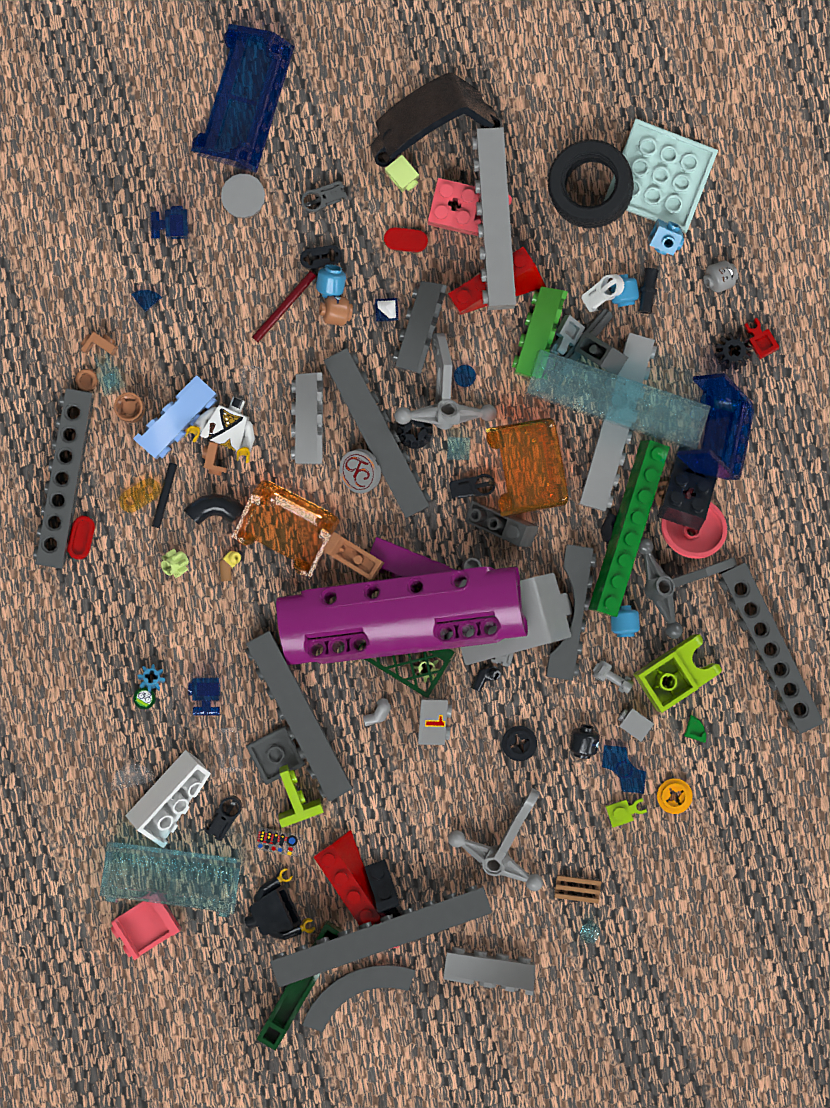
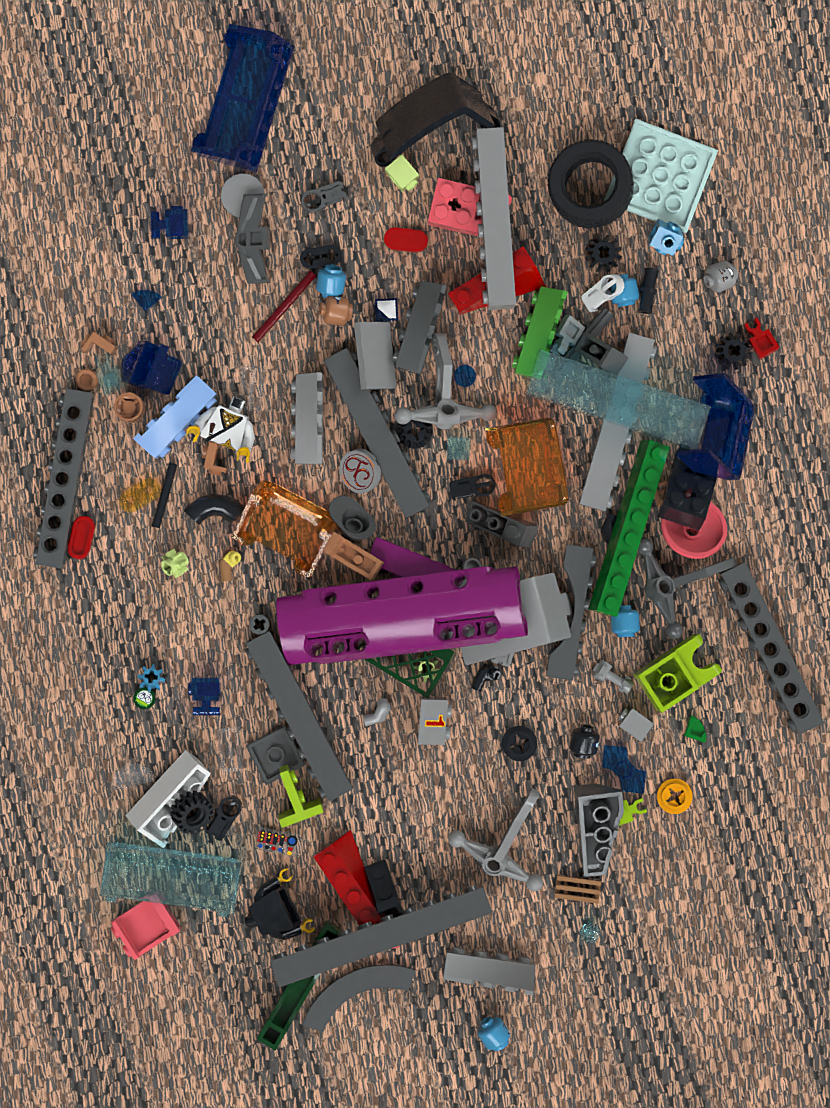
none -> clear blue piece [122,340,182,395]
none -> black tyre [170,790,214,834]
none -> dark grey plate [235,193,270,284]
none -> dark grey bush [249,615,270,634]
none -> dark grey piece [329,496,376,542]
none -> light grey tile [354,322,397,390]
none -> dark azure head [477,1017,510,1051]
none -> dark grey wedge [574,783,624,878]
none -> black gear [585,235,622,273]

